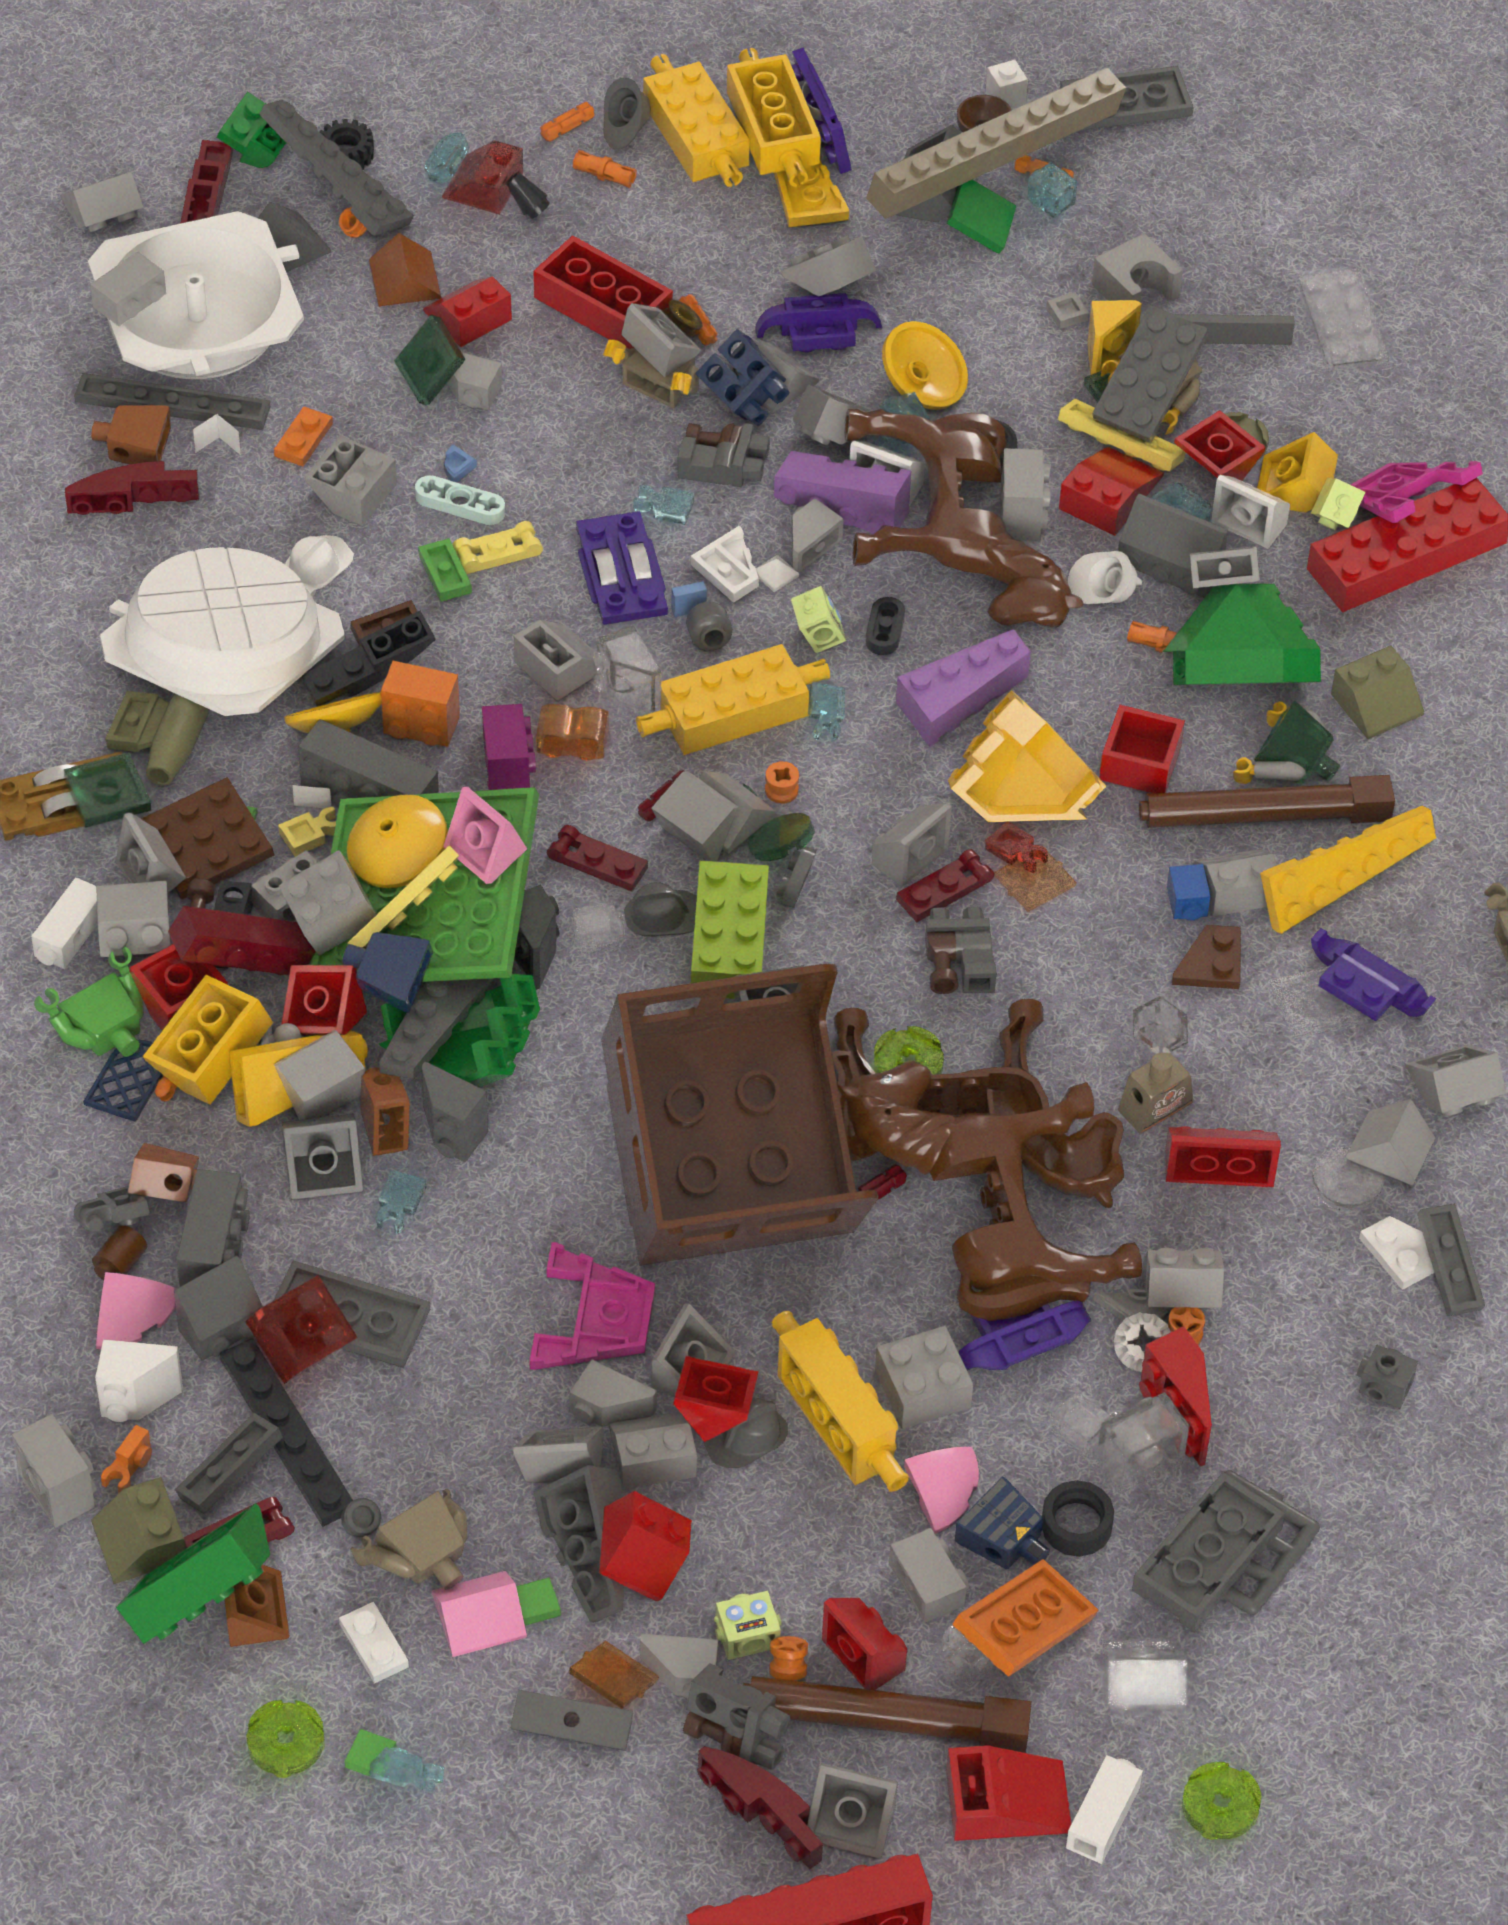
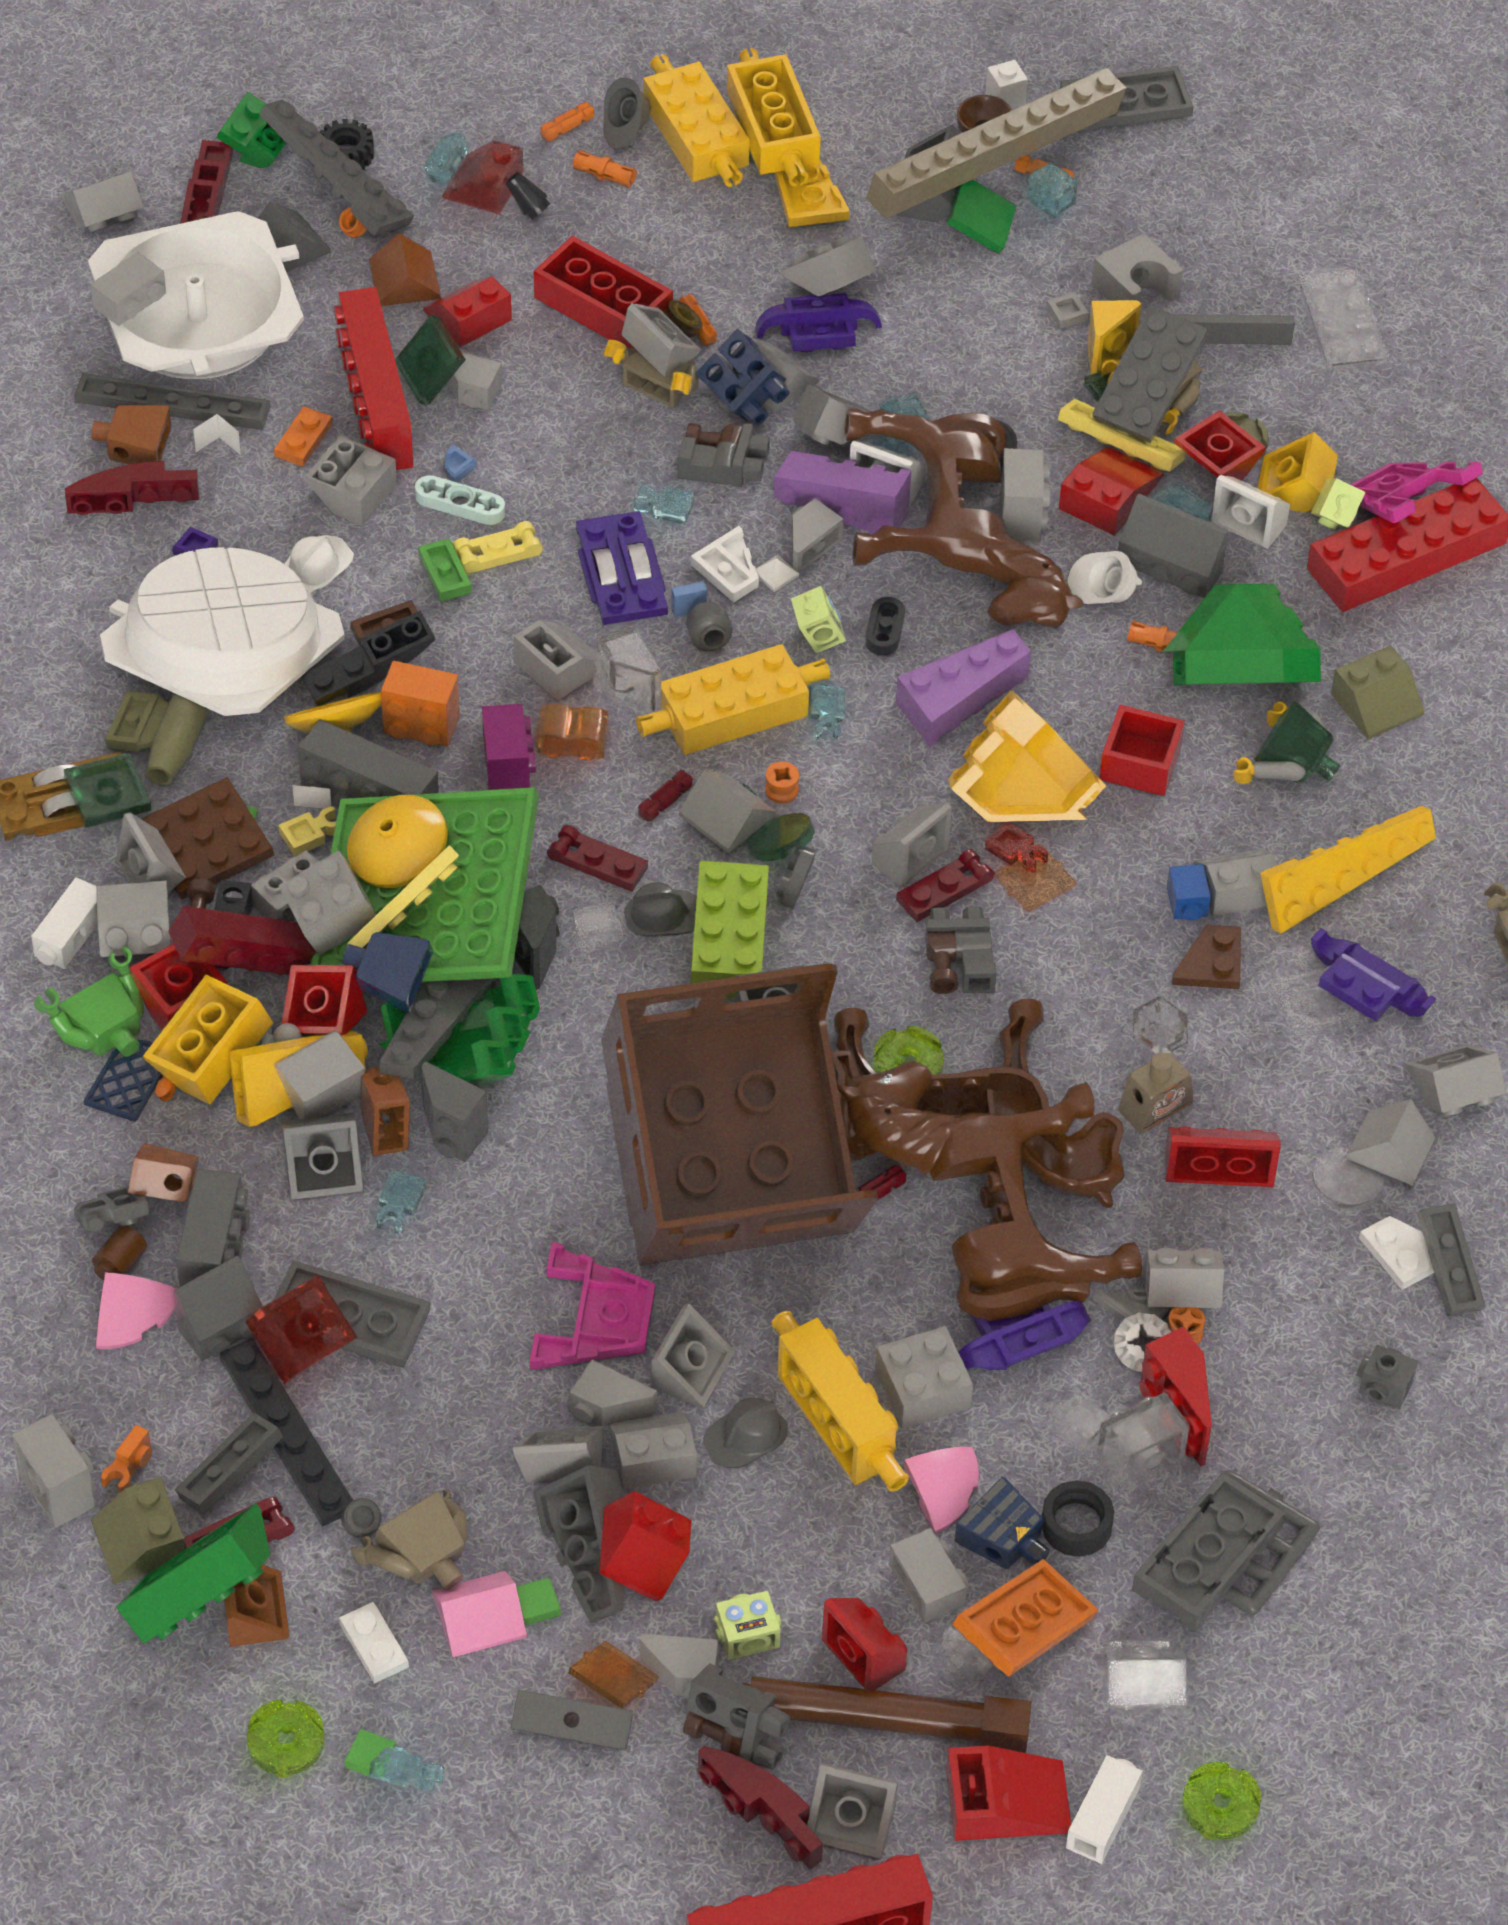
white slope [95,1339,183,1422] -> none
bright pink slope [443,786,527,884] -> none
light grey slope [652,770,738,862] -> none
red slope [673,1356,759,1442] -> none
orange wheel [769,1636,808,1681] -> none
dark purple piece [791,48,852,174] -> none
yellow dish [882,321,968,410] -> none
reddish brown brick [1139,775,1395,828] -> none
light grey brick [1190,546,1260,588] -> none
none -> dark purple tile [172,526,218,555]
none -> red brick [334,287,413,470]

